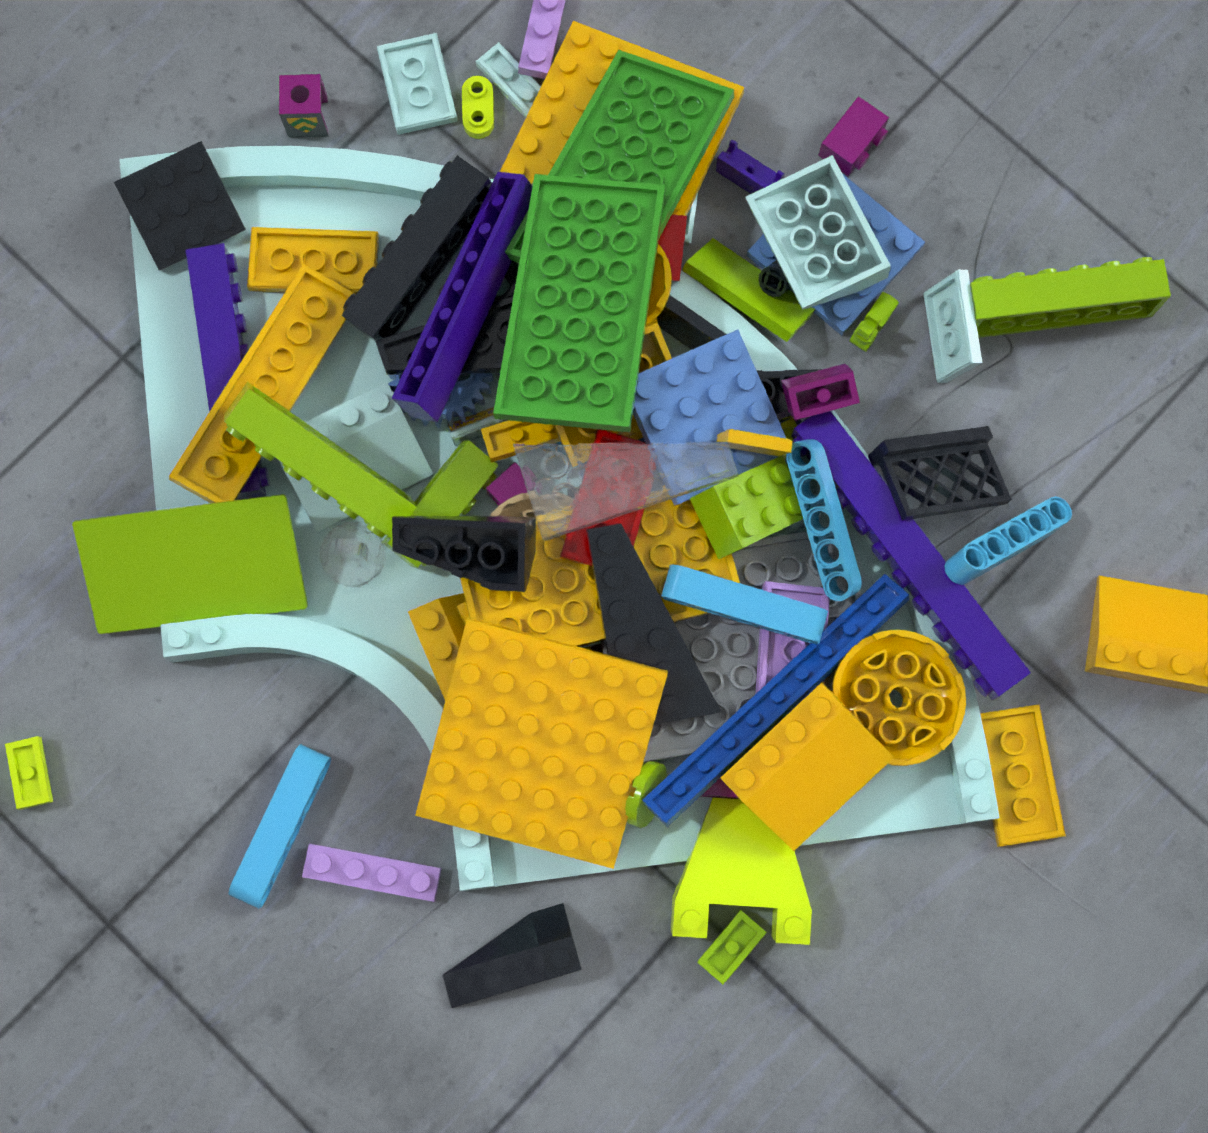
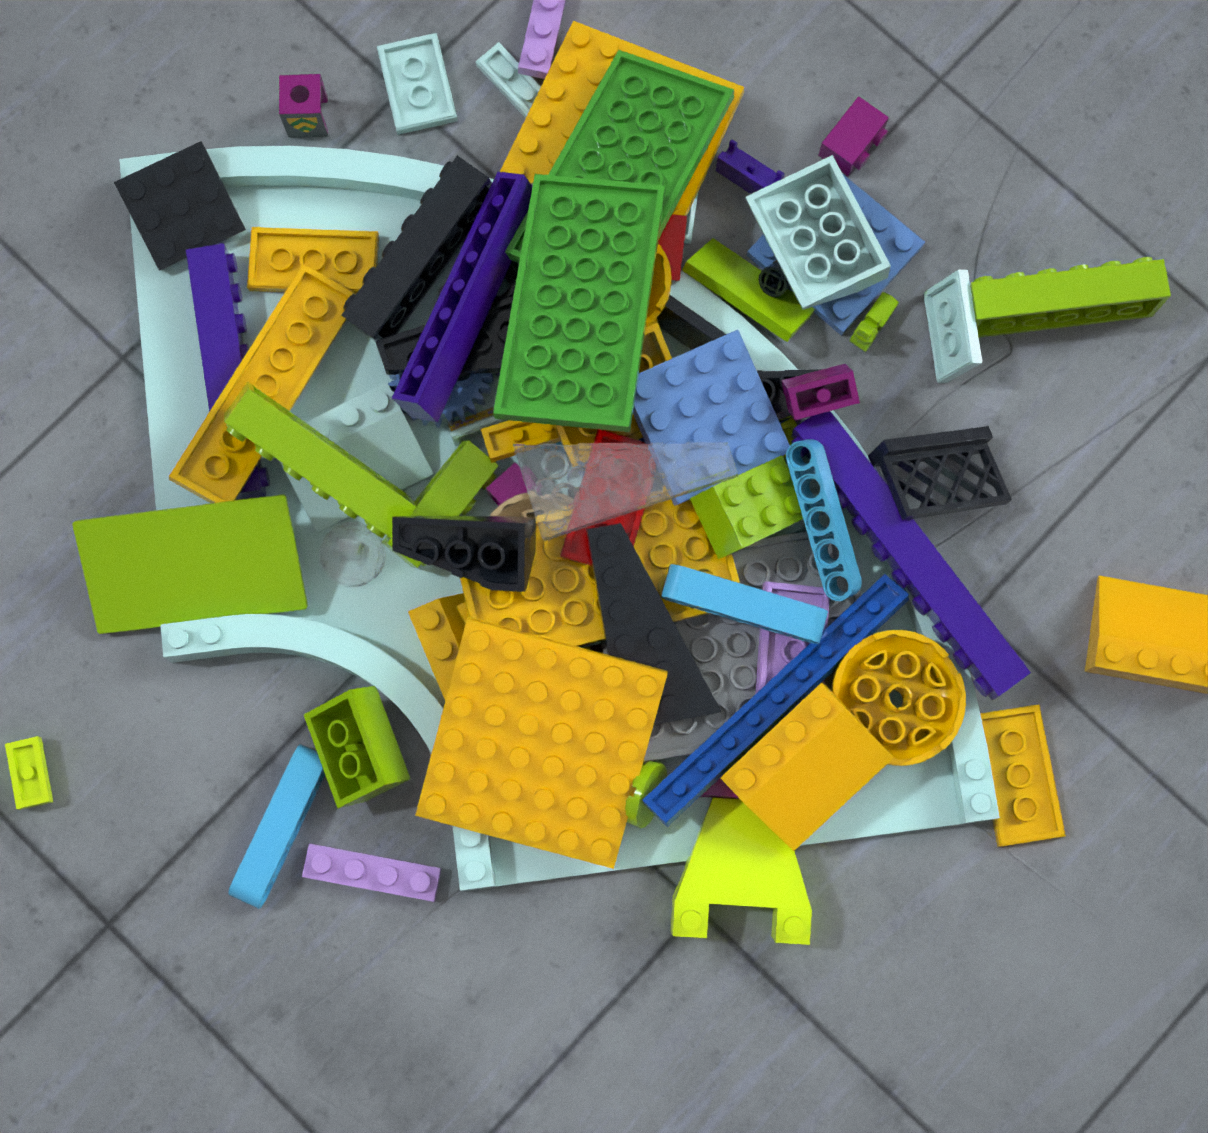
black wedge [443,903,582,1008] -> none
neon yellow plate [462,76,494,139] -> none
lime plate [697,910,767,985] -> none
yellow tile [716,429,792,457] -> none
medium azure beam [945,496,1072,585] -> none
none -> lime brick [304,686,411,808]

